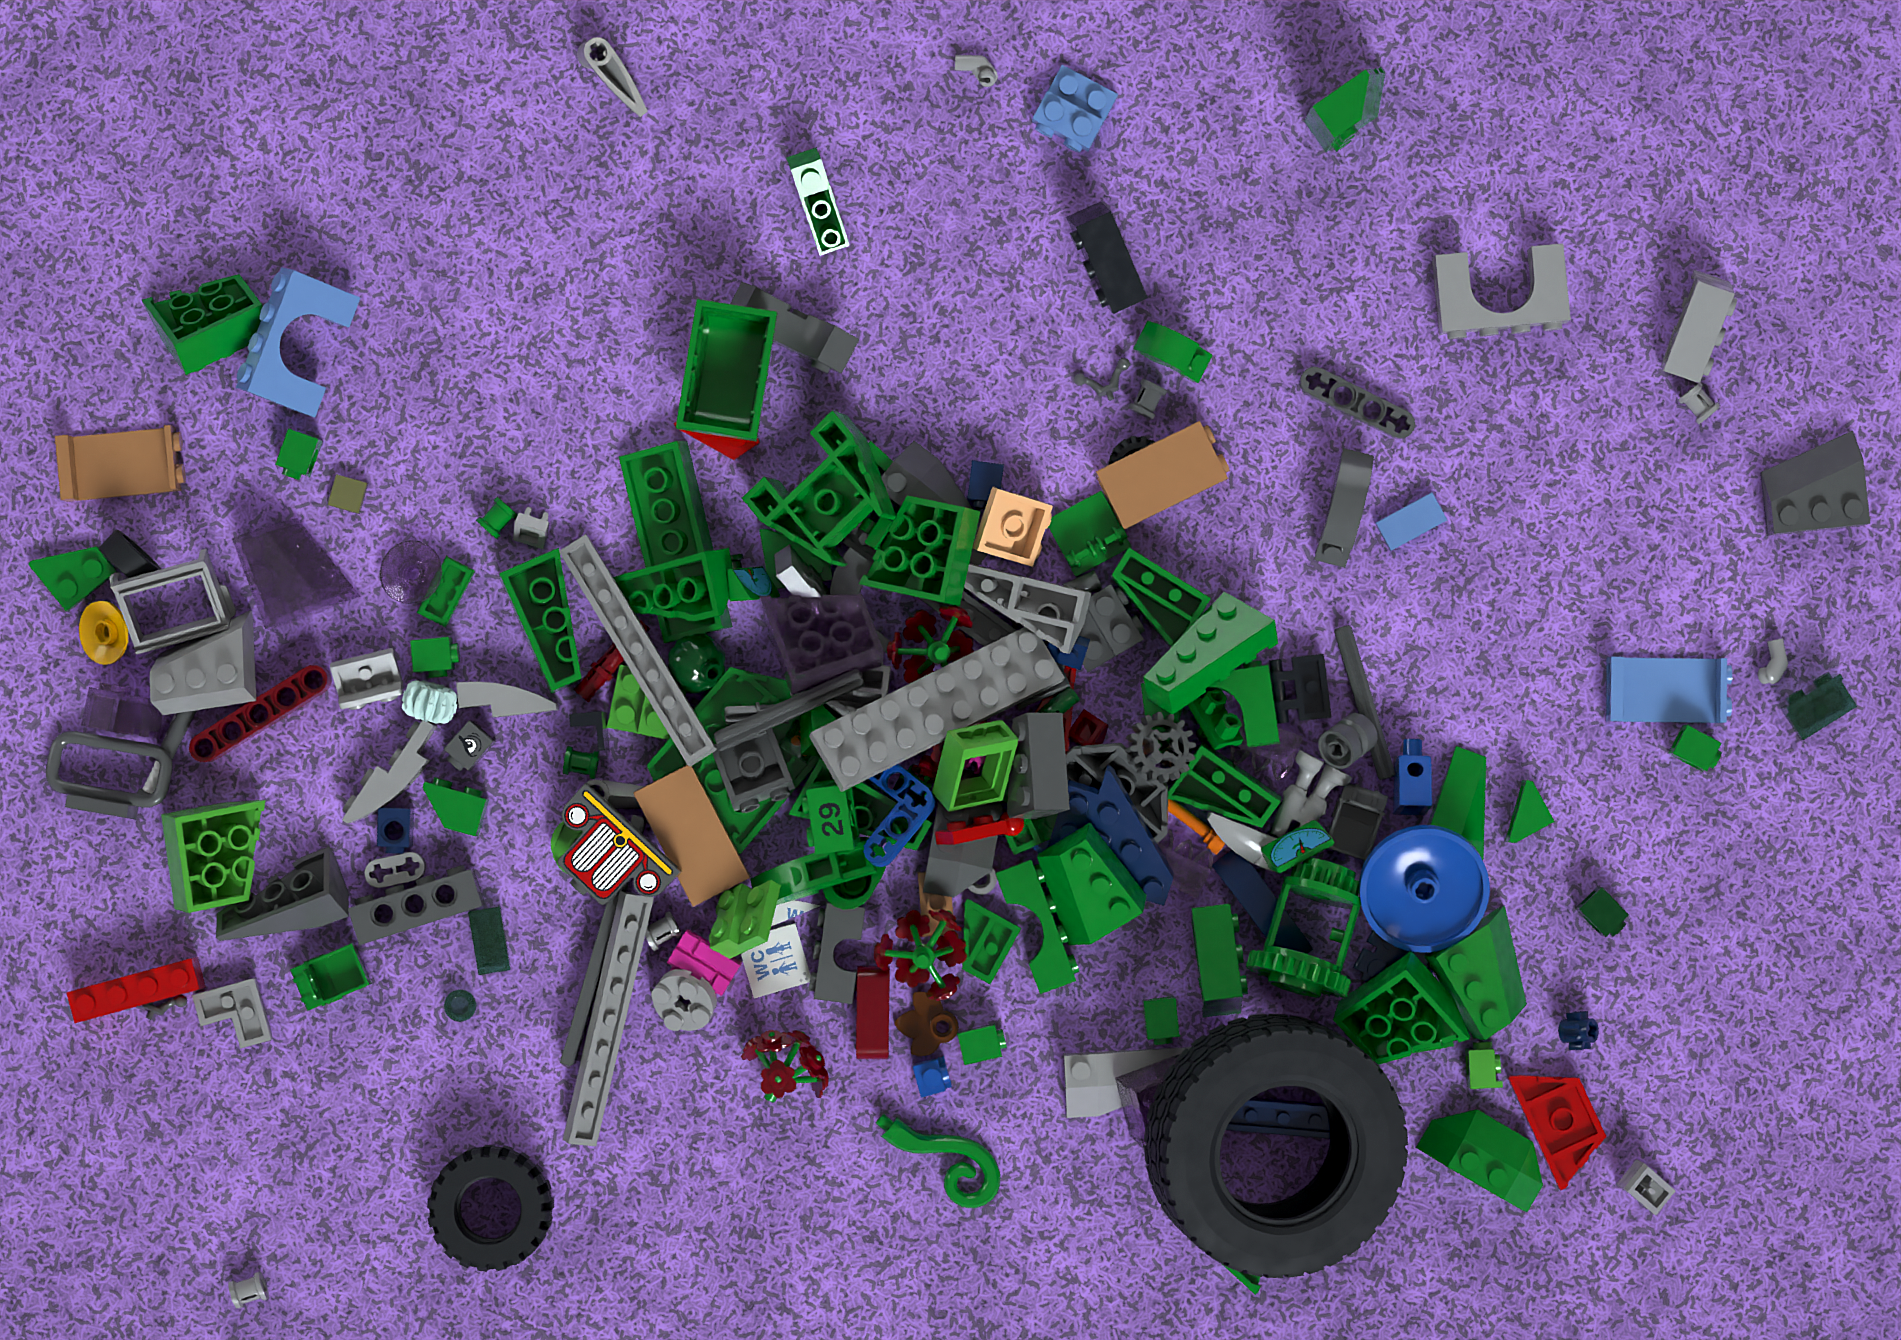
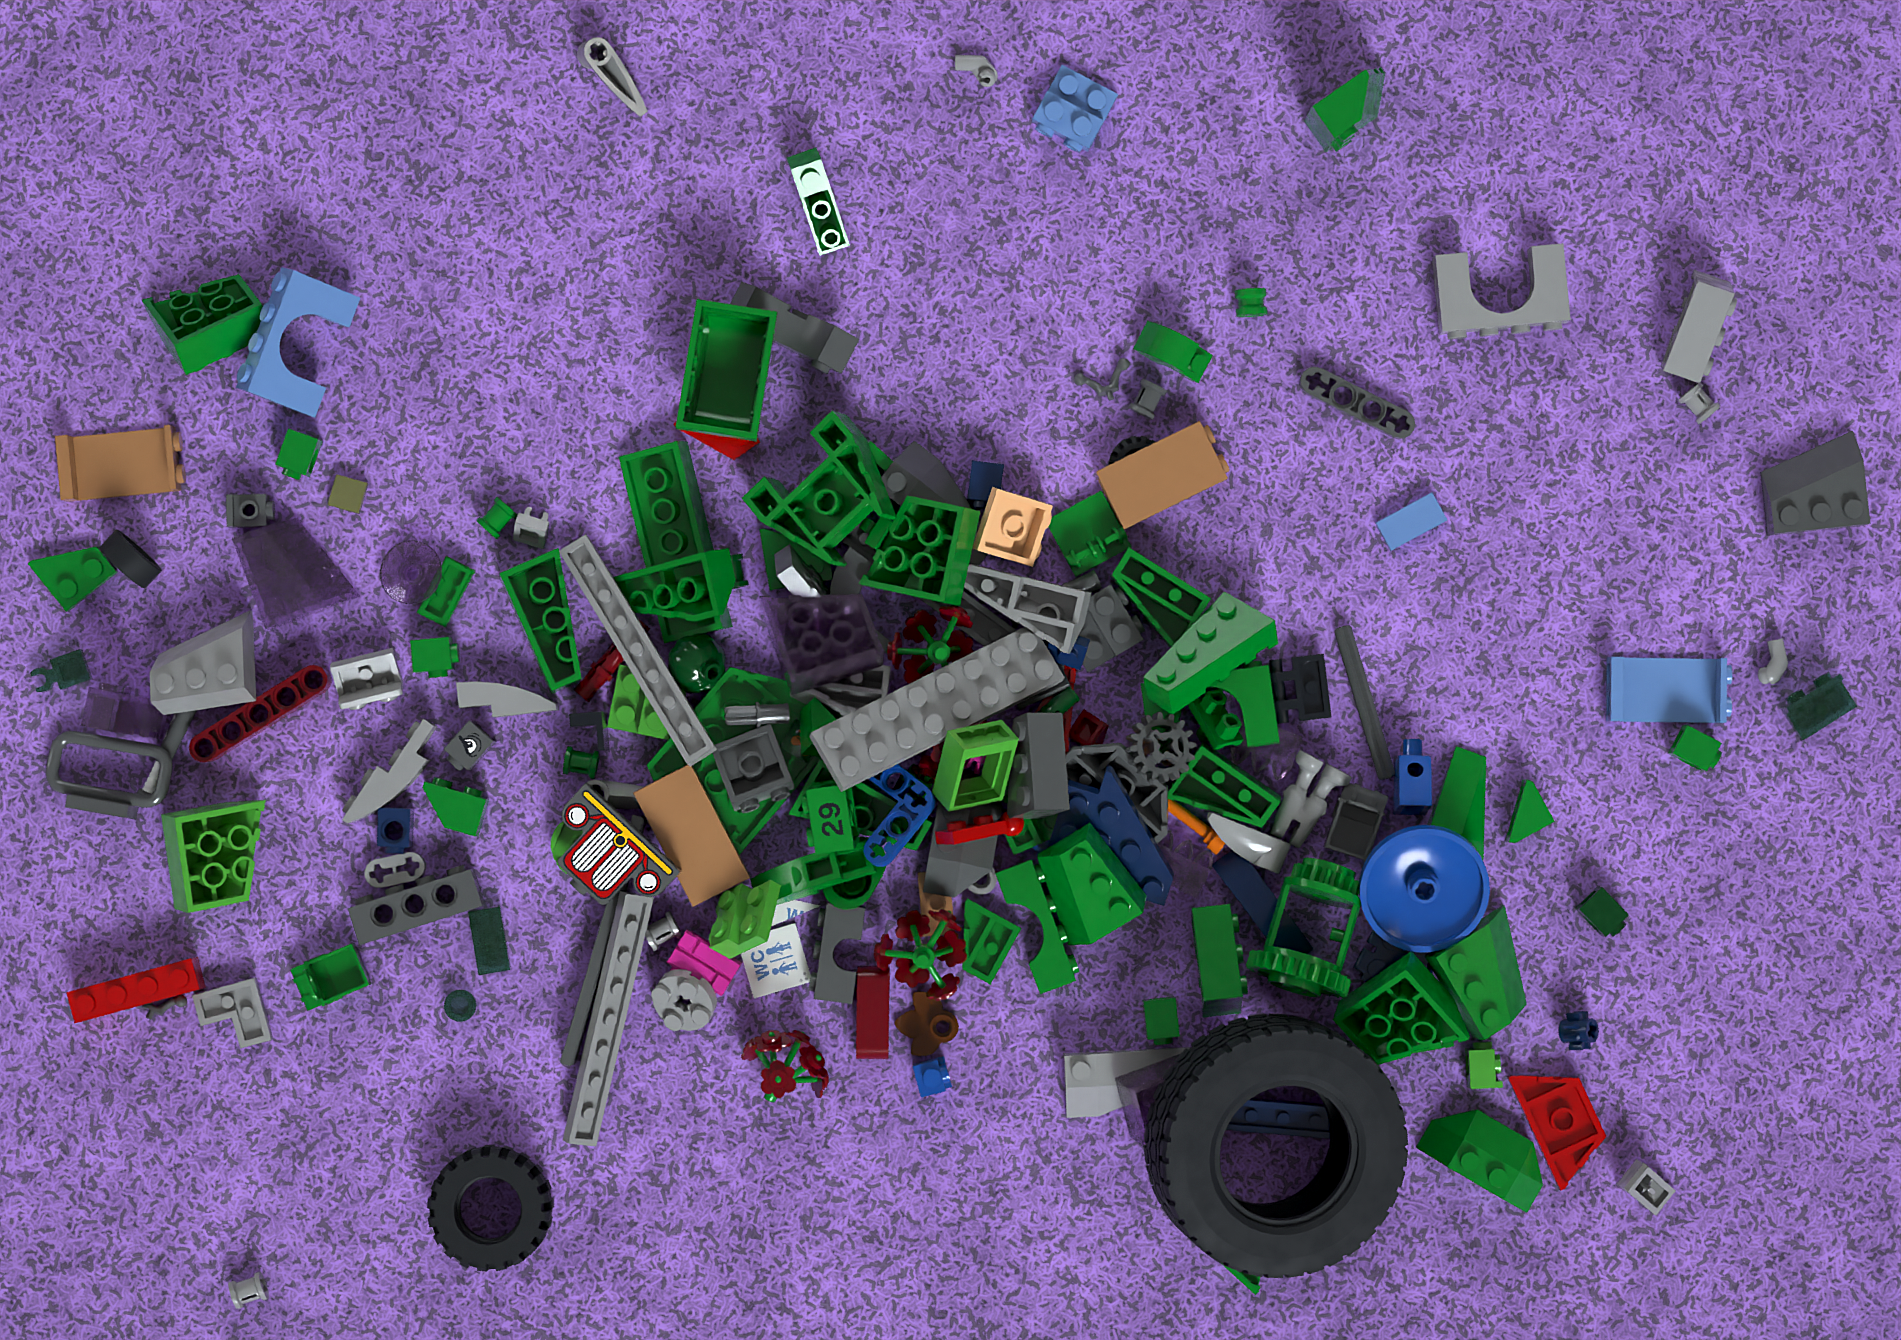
yellow dish [79,601,128,665] -> none
light grey piece [109,548,236,655] -> none
dark grey wedge [216,846,349,941] -> none
light aqua gear [402,680,458,724] -> none
dark grey axle [714,669,864,749] -> none
slope [727,566,780,602] -> none
green plant [875,1113,1001,1208] -> none
green brick [957,1023,1007,1065] -> none
black wedge [1066,201,1148,314] -> none
slope [1261,820,1334,873] -> none
dark grey arch [1314,448,1374,568] -> none
dark grey wheel [1318,713,1378,769] -> none
none -> plate [30,649,93,693]
none -> dark grey brick [226,494,275,528]
none -> green wheel [1234,288,1268,317]

